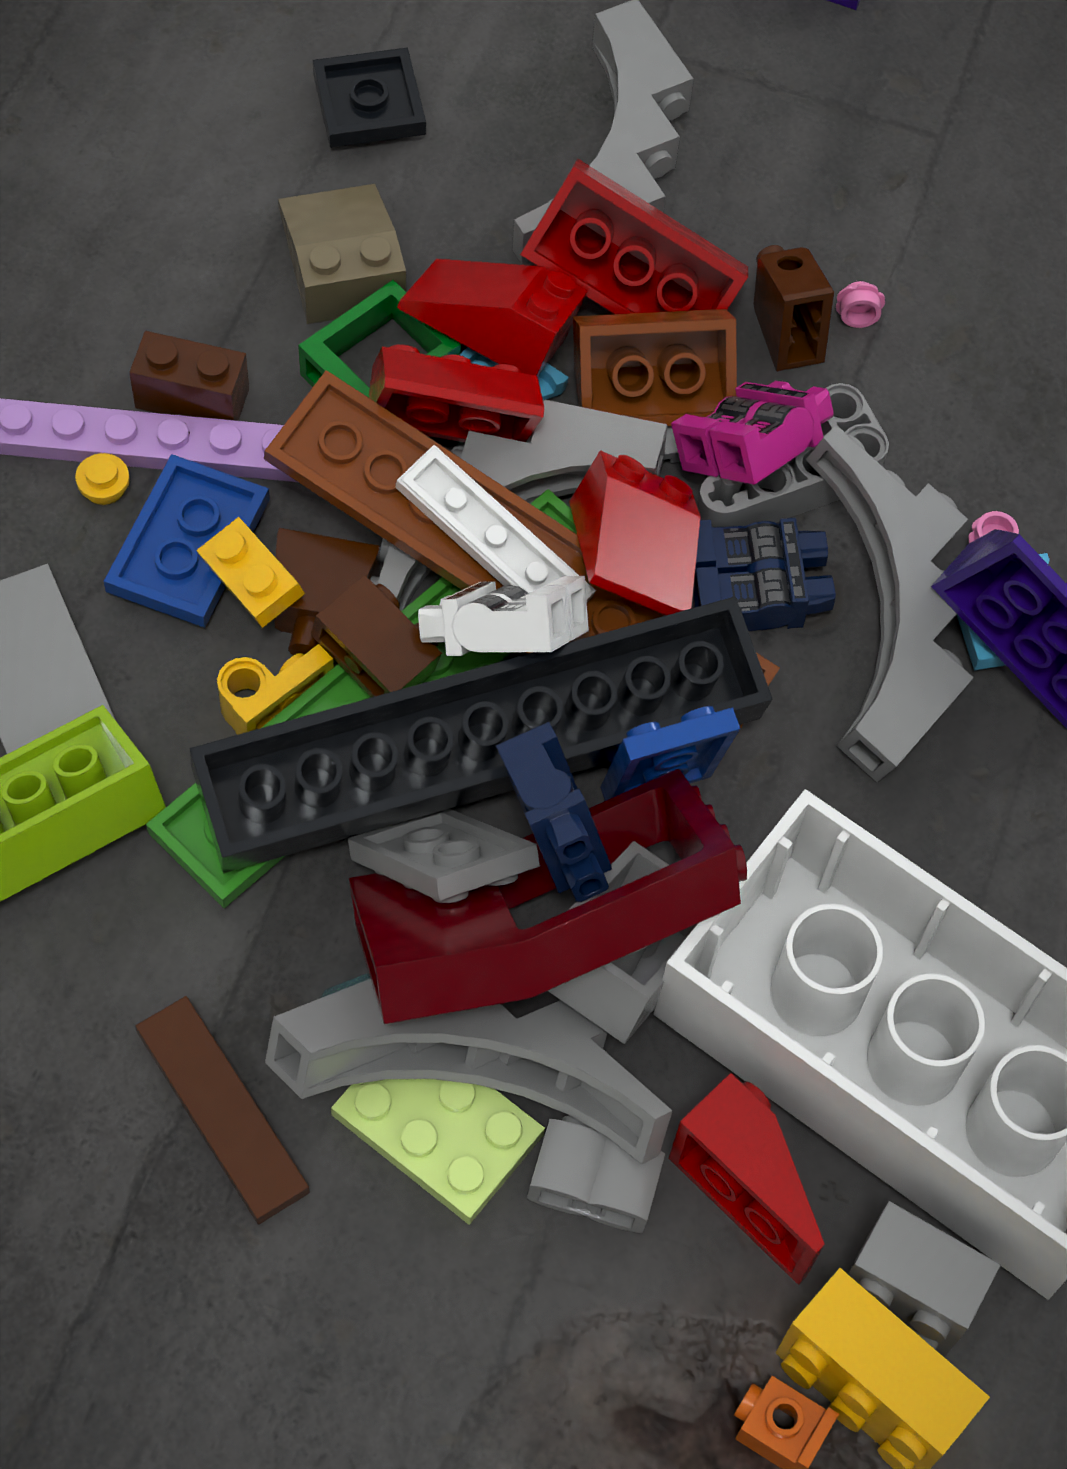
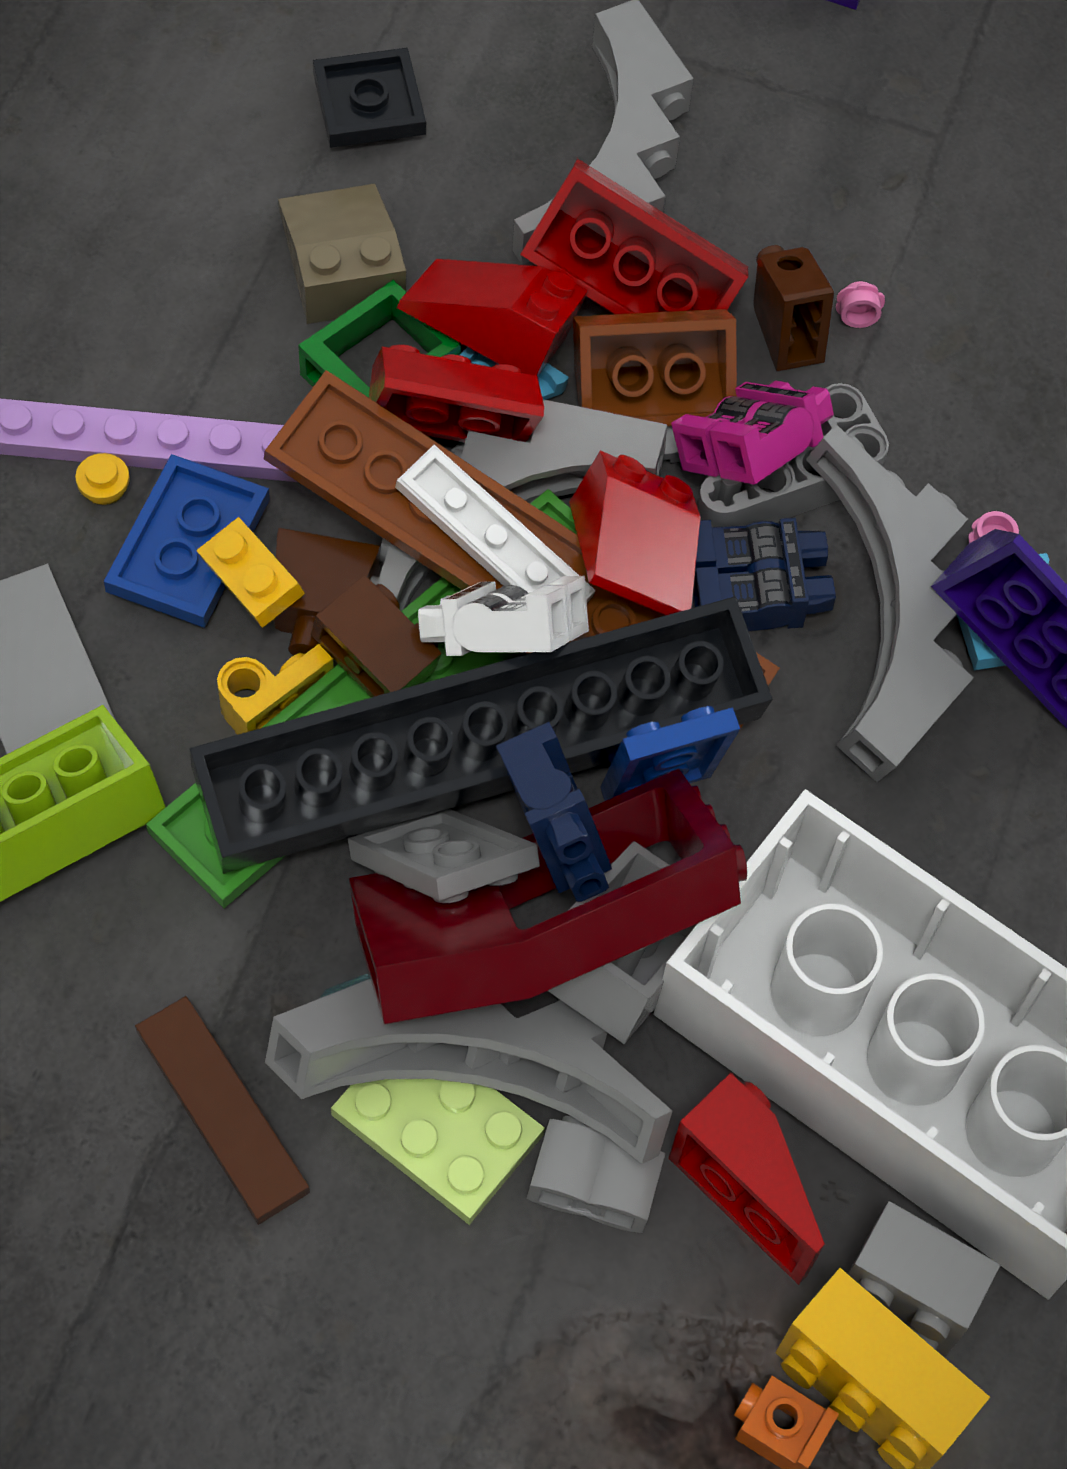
reddish brown brick [129,331,249,421] -> none

